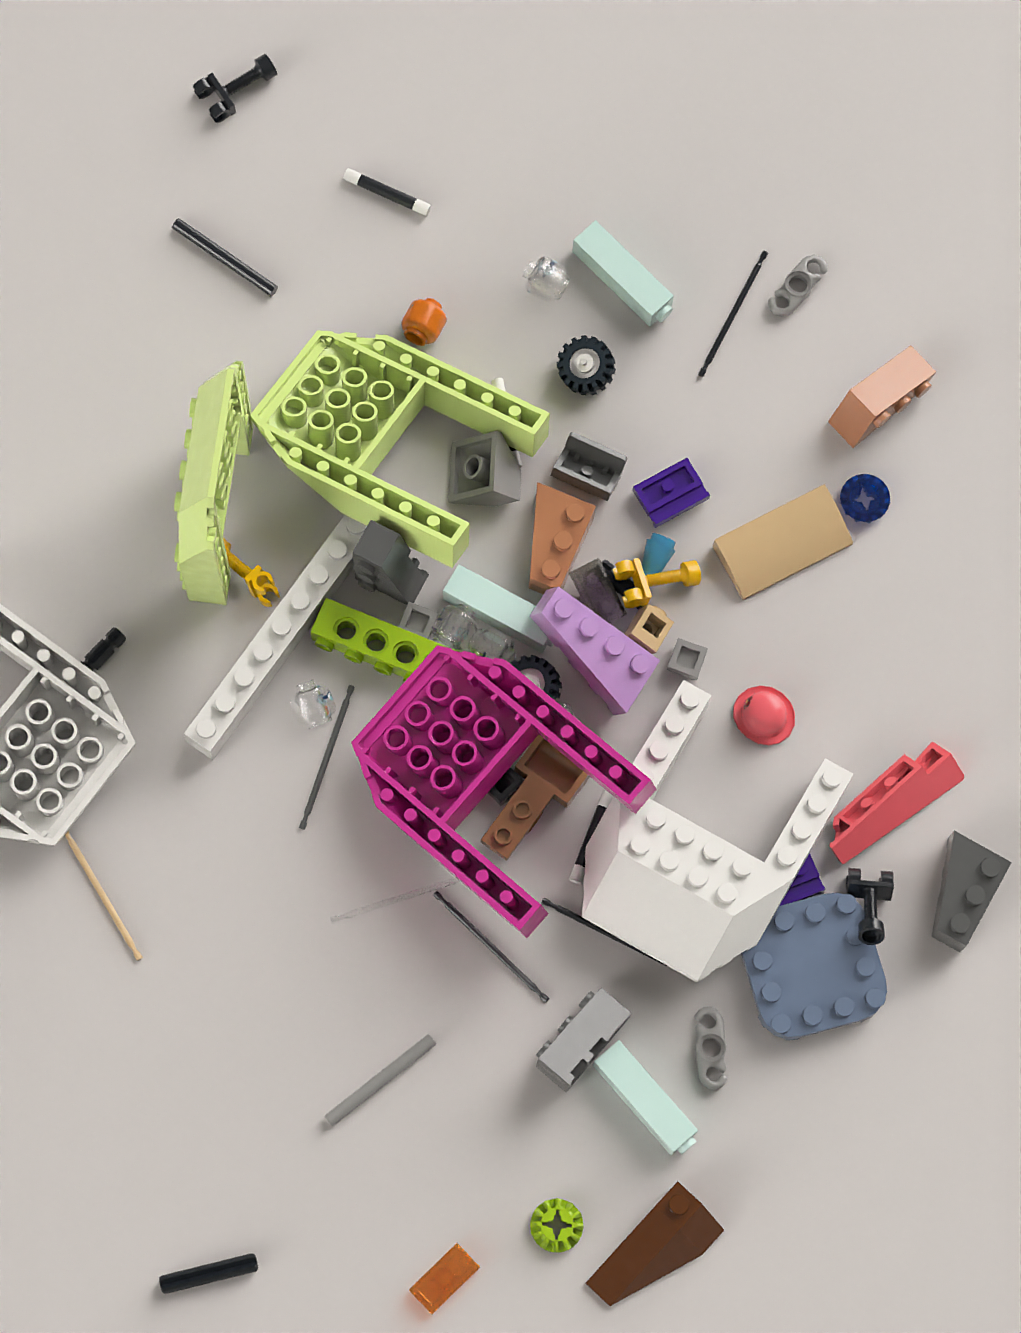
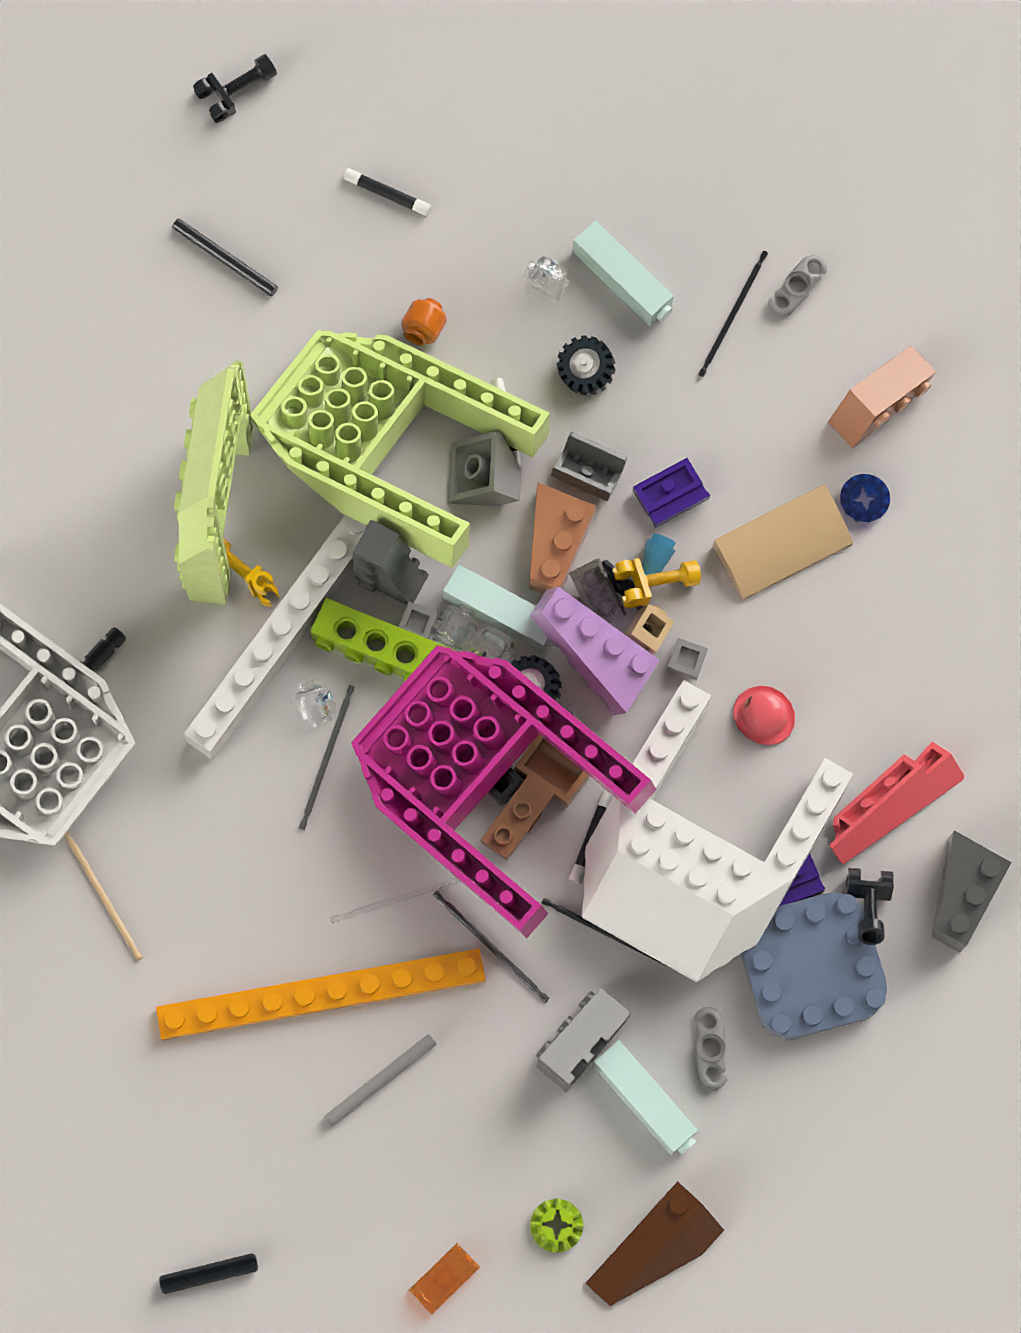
none -> light orange plate [156,948,486,1041]

